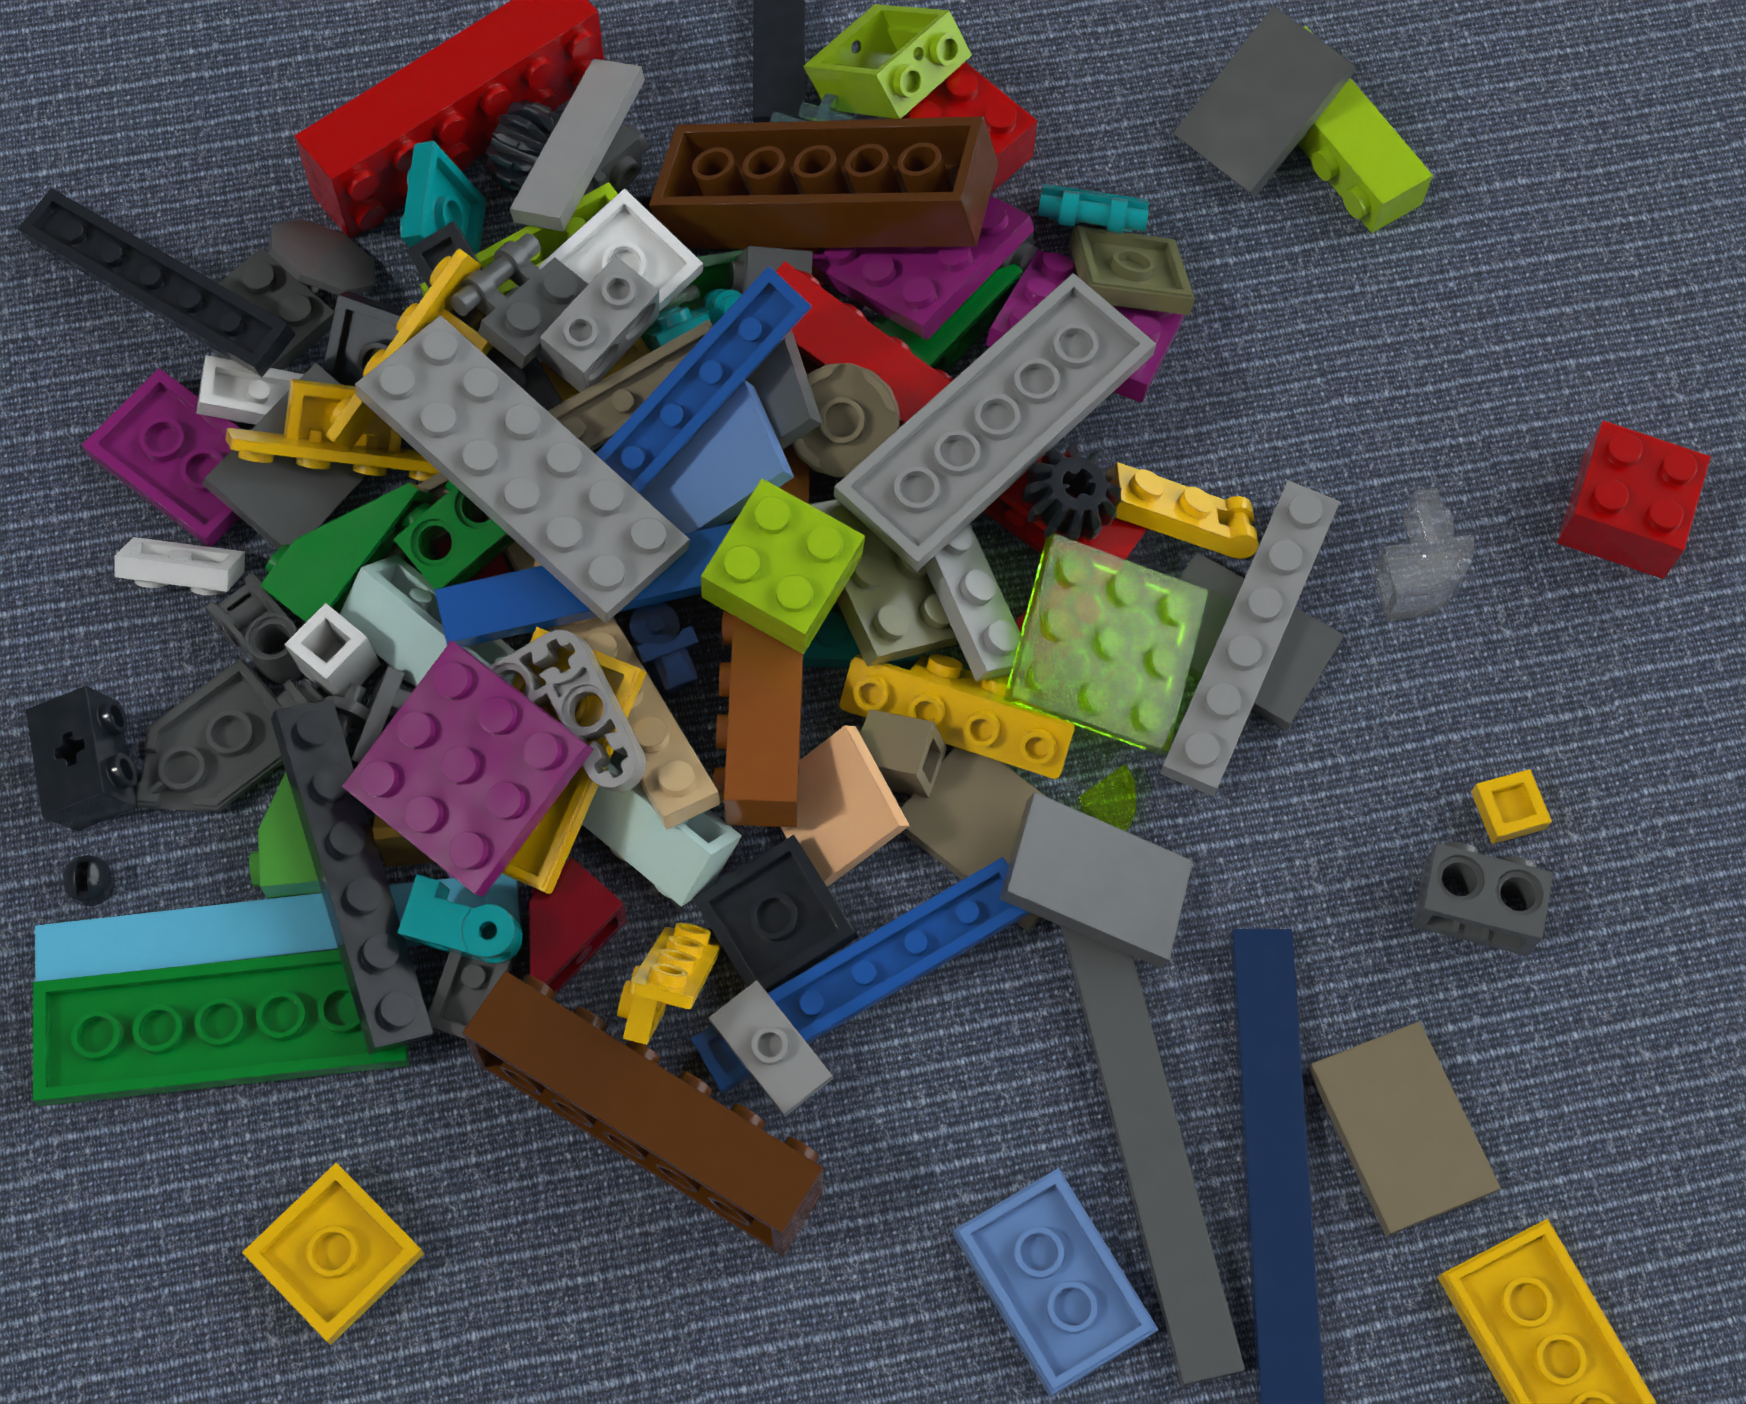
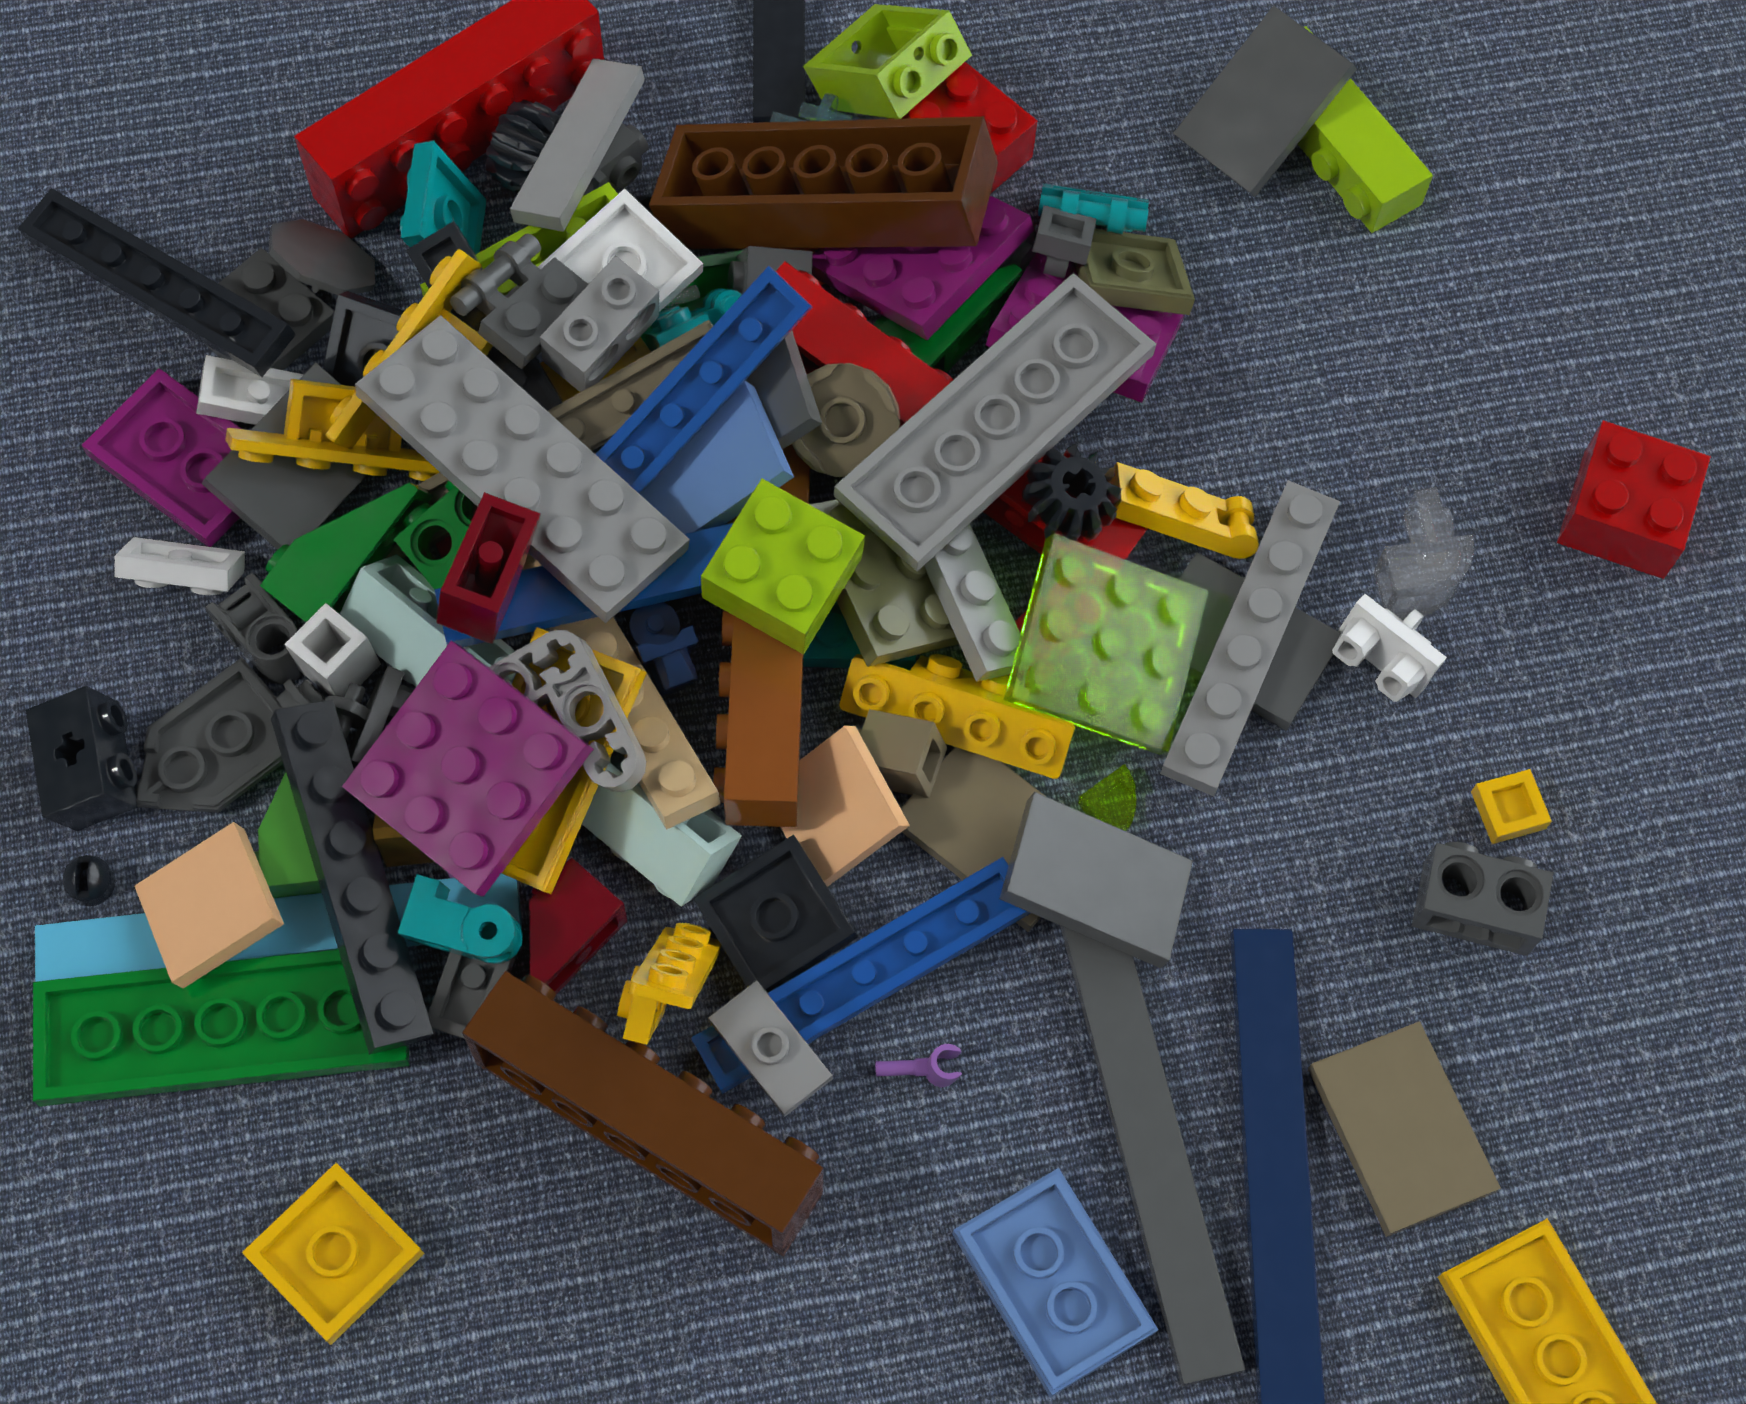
none -> light nougat tile [134,822,284,989]
none -> dark red slope [436,492,541,644]
none -> medium lavender hand [876,1044,962,1087]
none -> dark grey tile [1032,205,1096,278]
none -> white hips [1332,594,1447,702]

